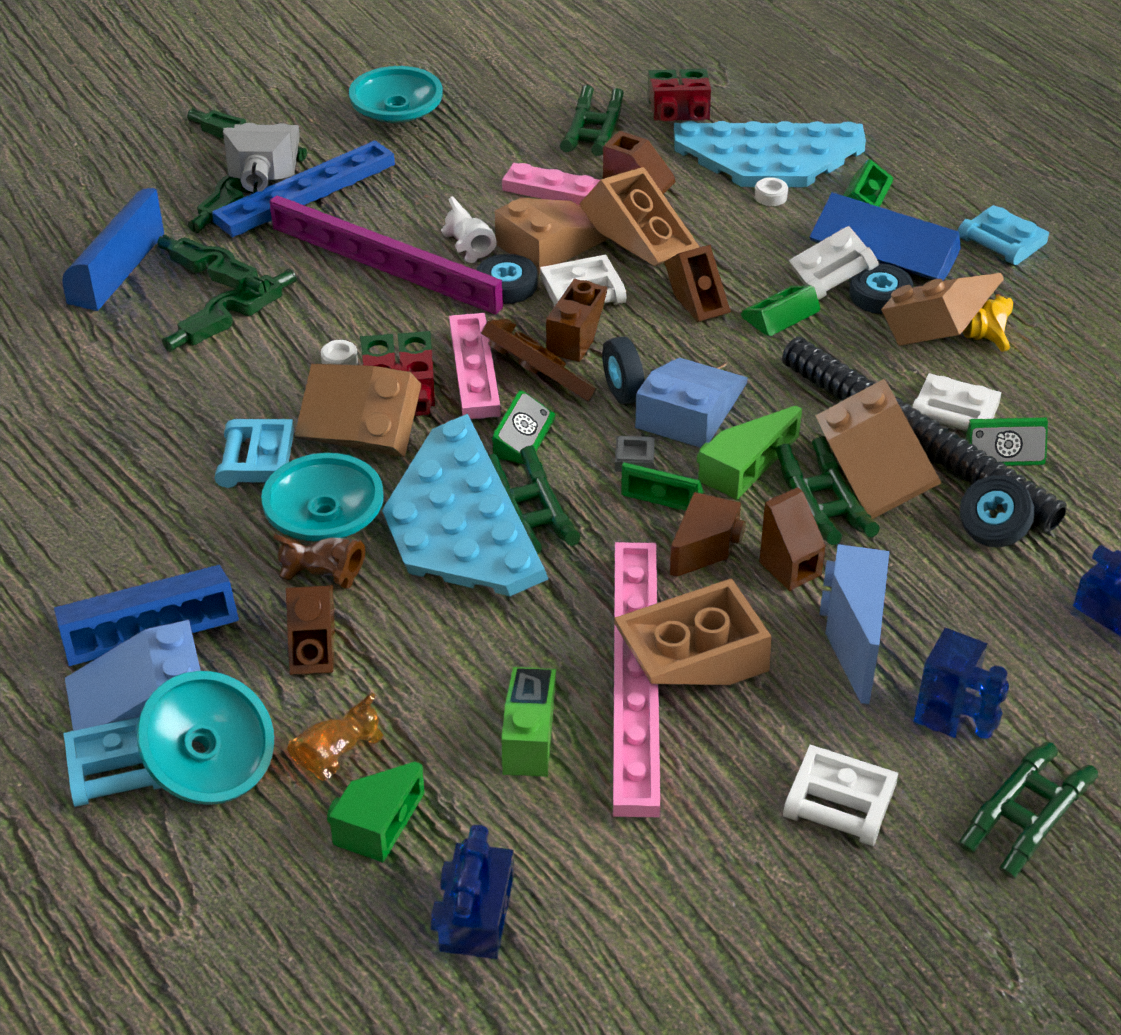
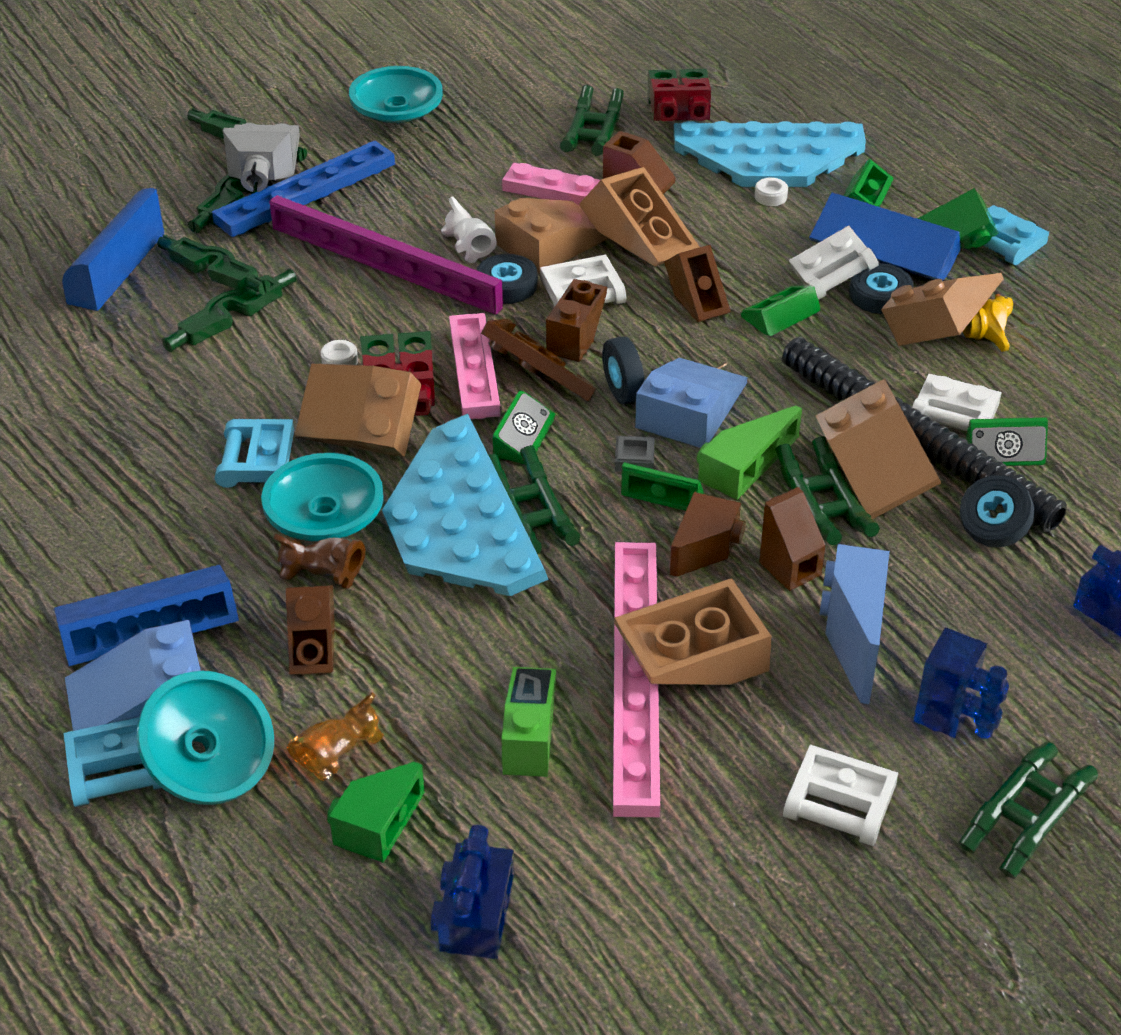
none -> green slope [917,188,999,249]

